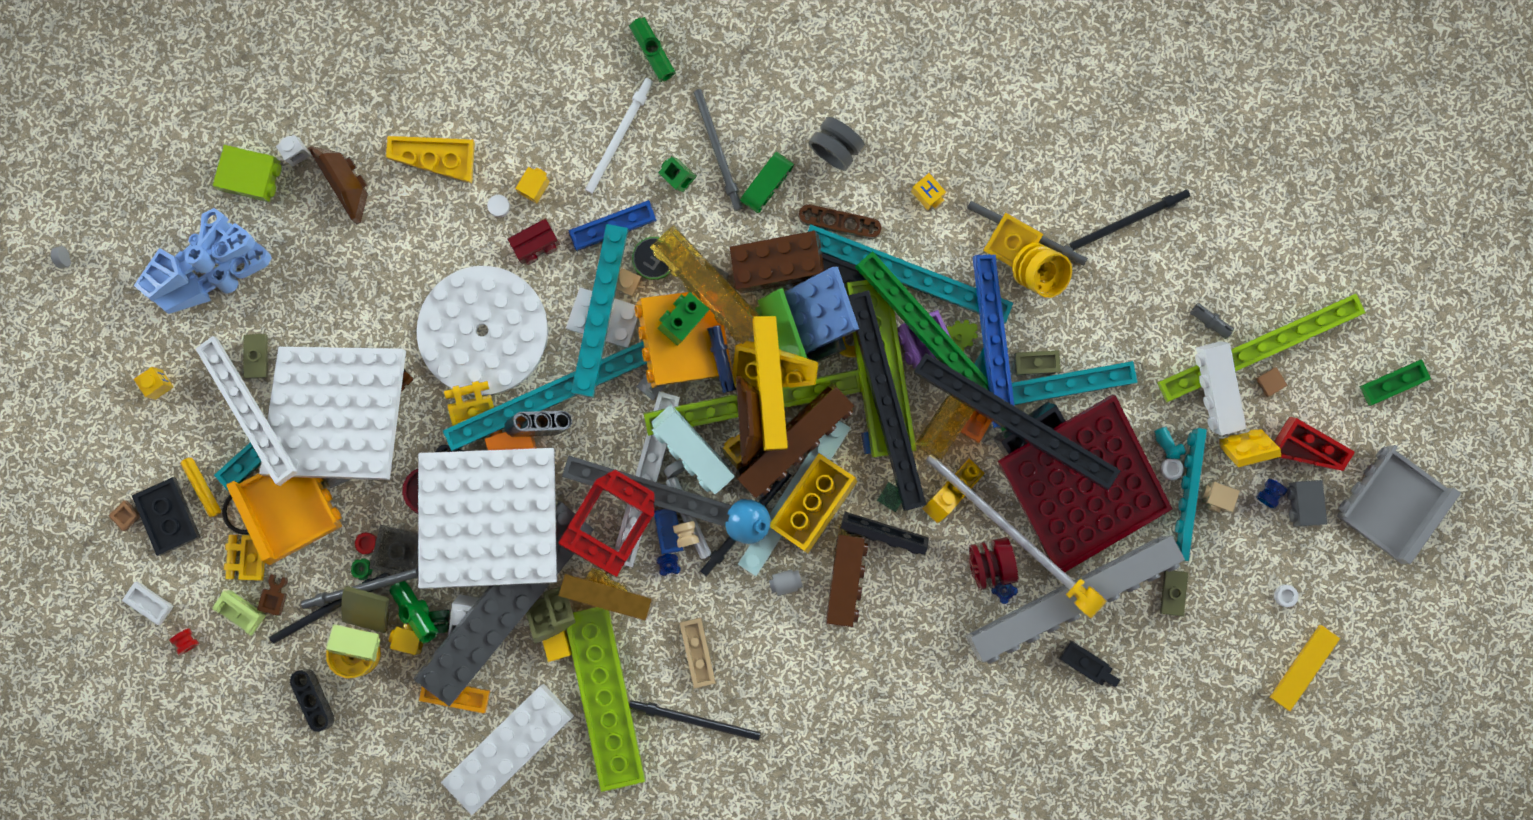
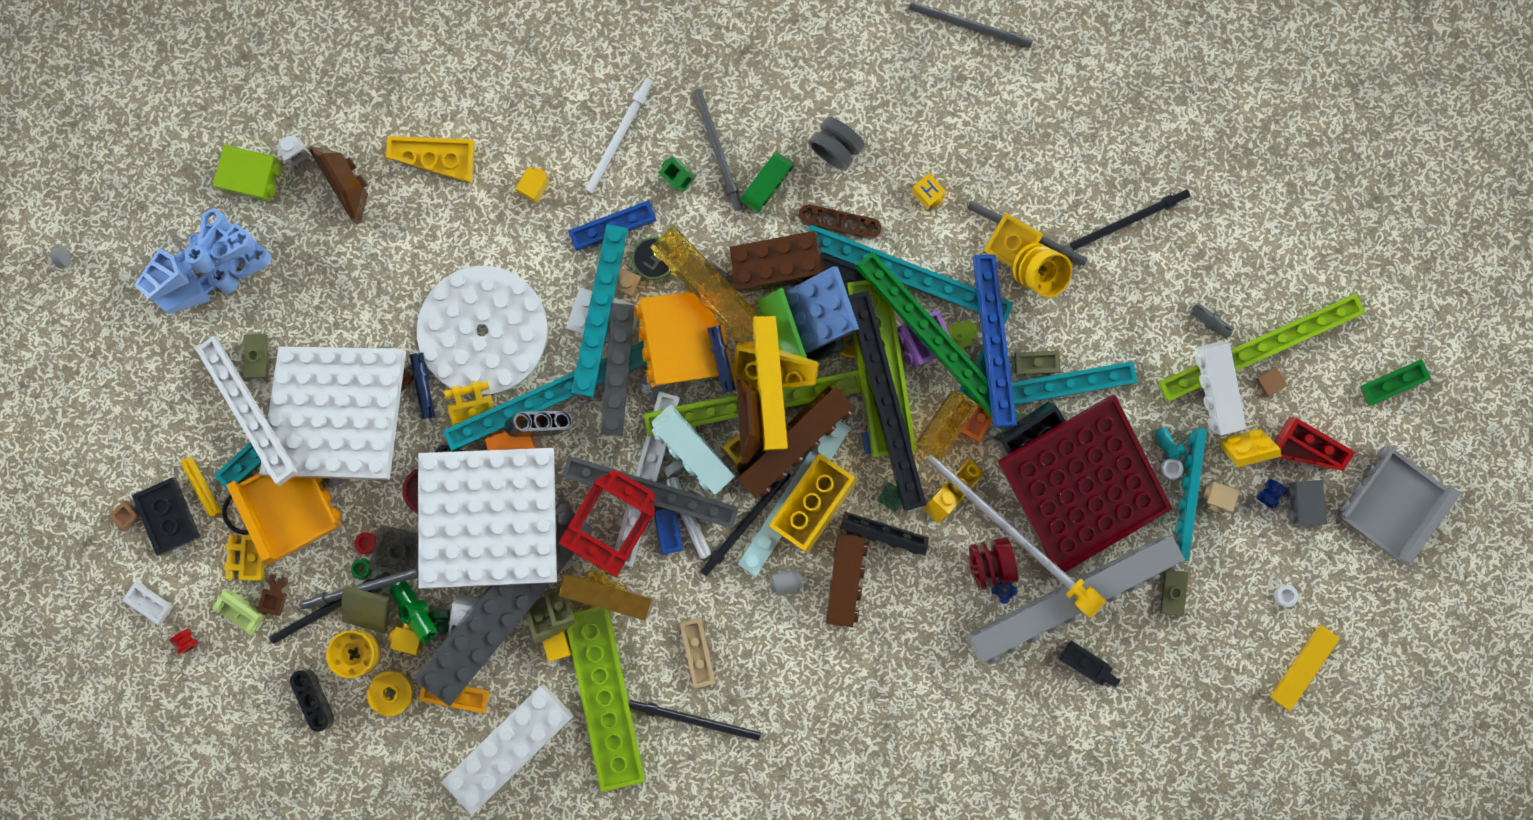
yellow brick [133,367,174,400] -> none
yellowish green hinge [326,624,380,662] -> none
white tile [487,195,510,217] -> none
dark red brick [507,218,560,265] -> none
green piece [629,17,676,82] -> none
clear blue plate [656,554,681,576] -> none
green brick [657,292,710,346] -> none
tan wheel [673,521,699,548] -> none
dark azure cylinder [725,499,771,544] -> none
black plate [914,353,1121,491] -> none
none -> yellow plate [367,671,414,717]
none -> dark blue pin [409,353,436,420]
none -> dark grey plate [600,303,635,437]
none -> dark grey bar [909,1,1033,48]

